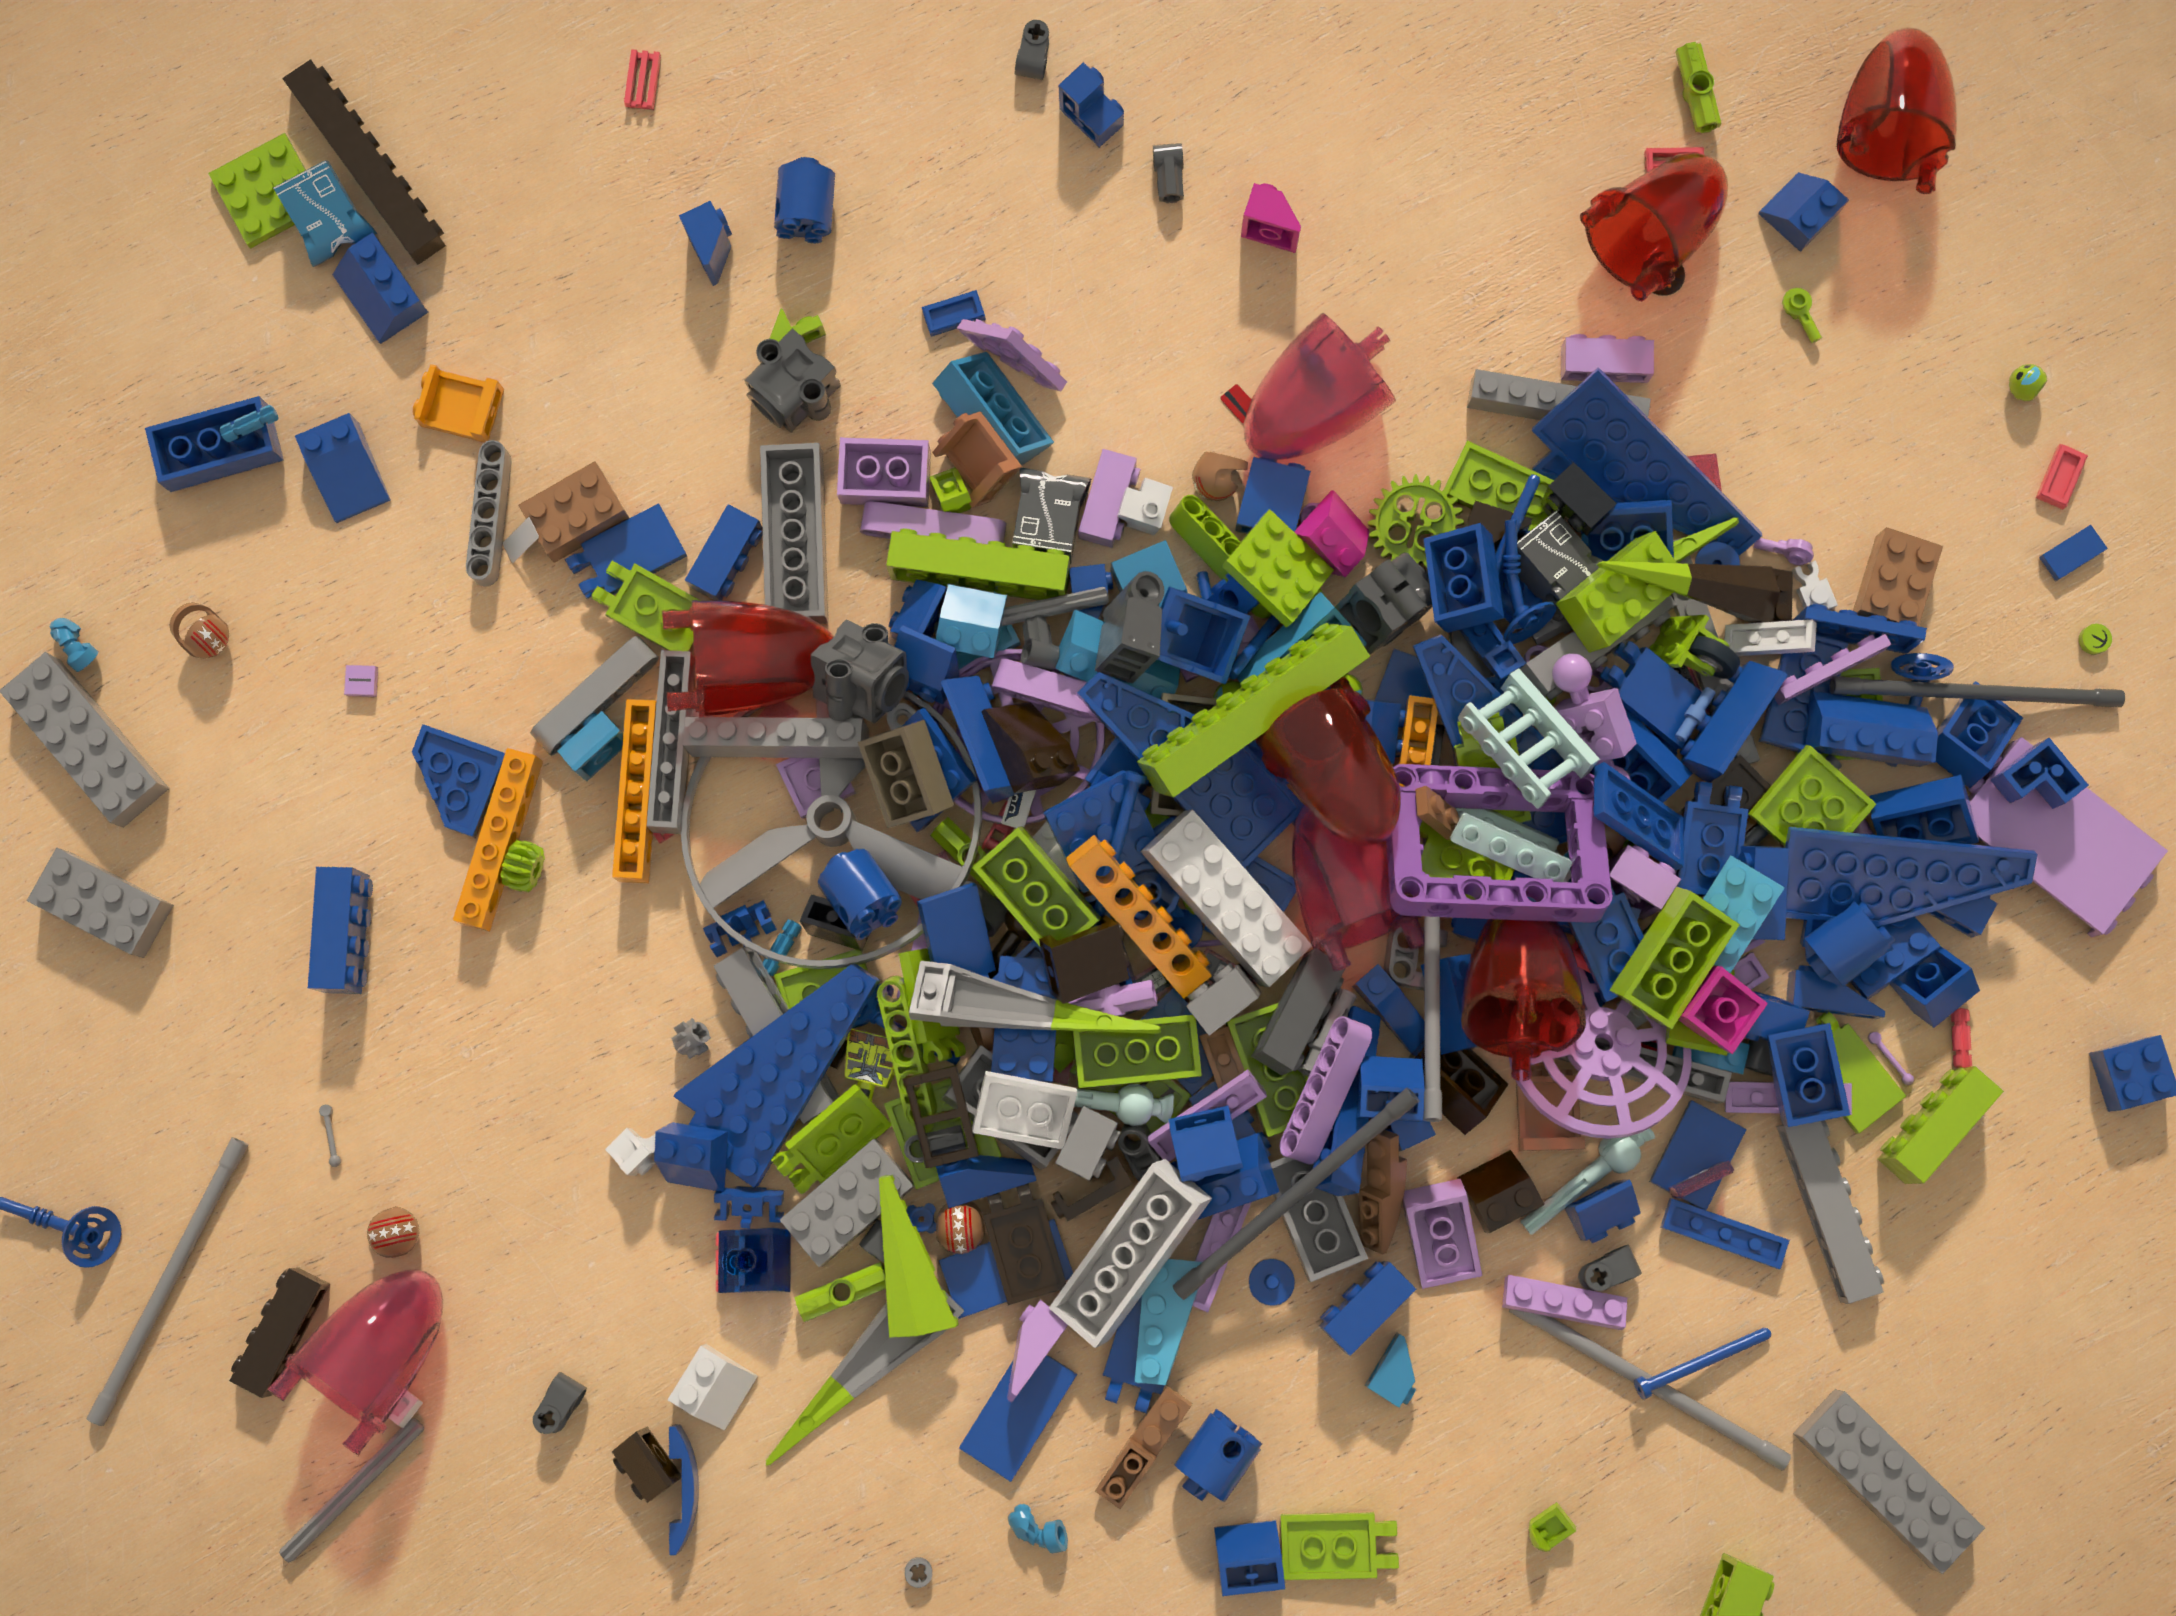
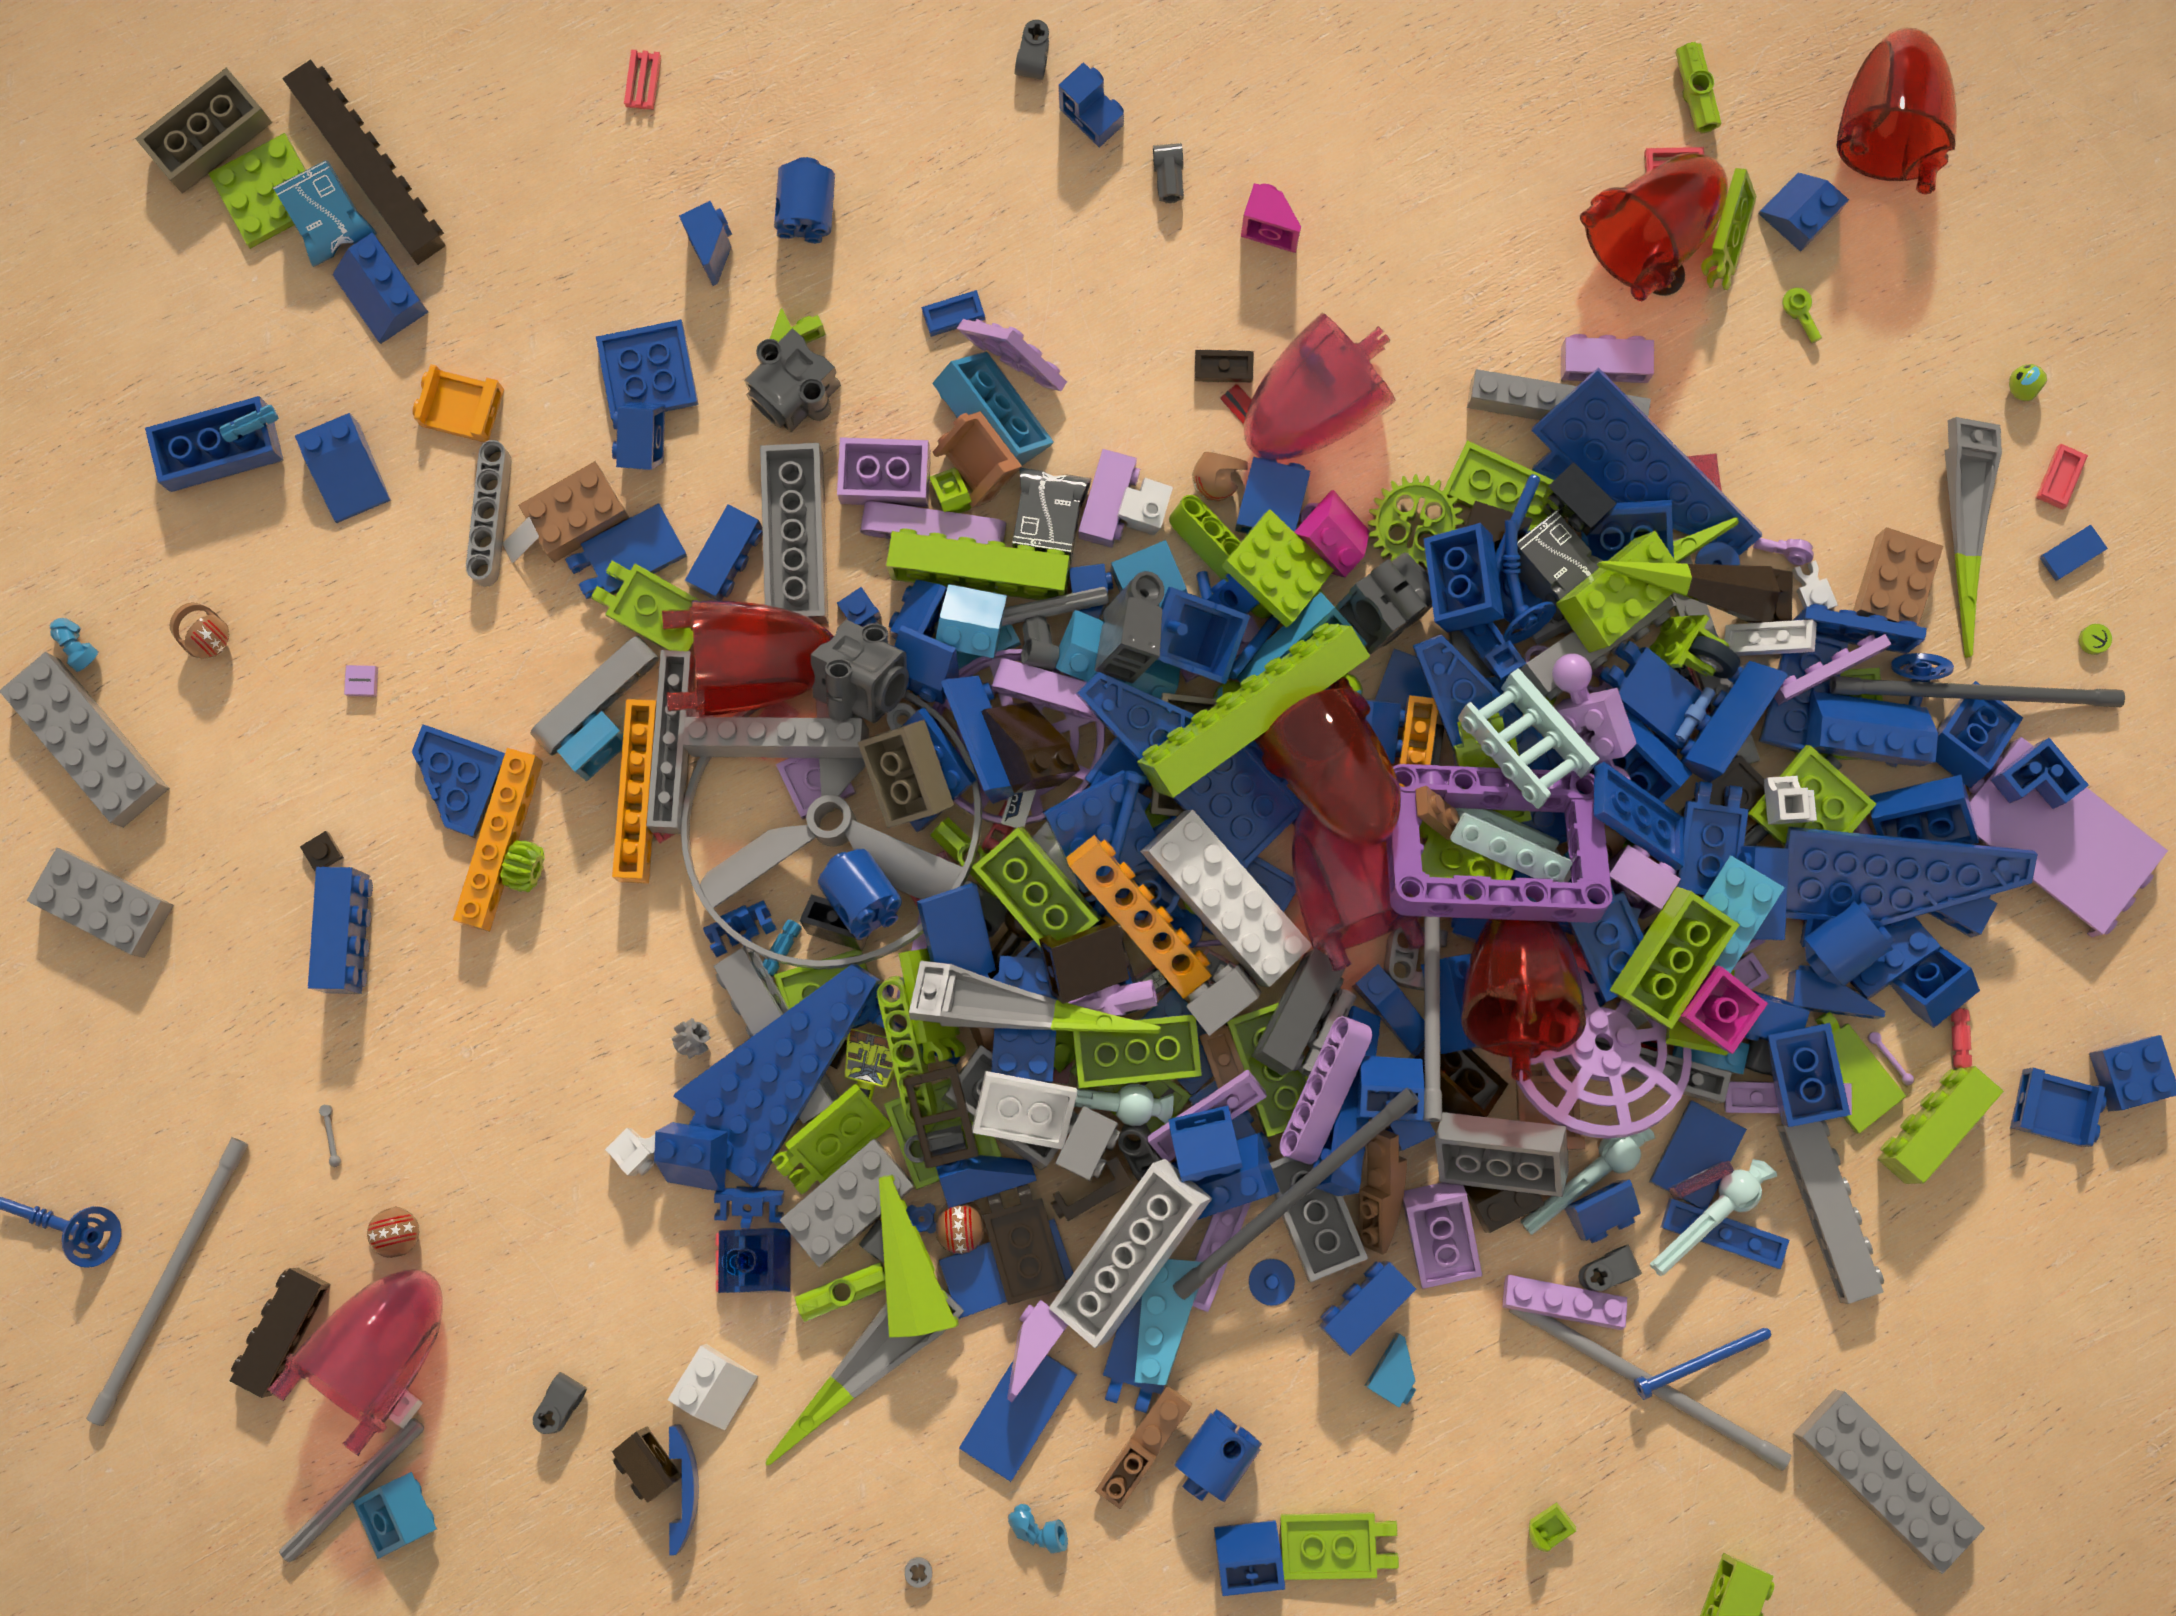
none -> dark tan brick [135,67,272,194]
none -> dark brown plate [300,831,343,872]
none -> dark azure slope [353,1472,437,1559]
none -> blue plate [596,319,699,421]
none -> blue brick [612,402,665,470]
none -> blue bracket [837,587,882,627]
none -> dark brown plate [1194,350,1254,383]
none -> light grey brick [1435,1112,1569,1197]
none -> light aqua piece [1650,1159,1777,1276]
none -> lime tile [1701,168,1757,290]
none -> white brick [1764,776,1817,824]
none -> light grey plate [1944,417,2002,658]
none -> blue panel [2010,1067,2107,1147]

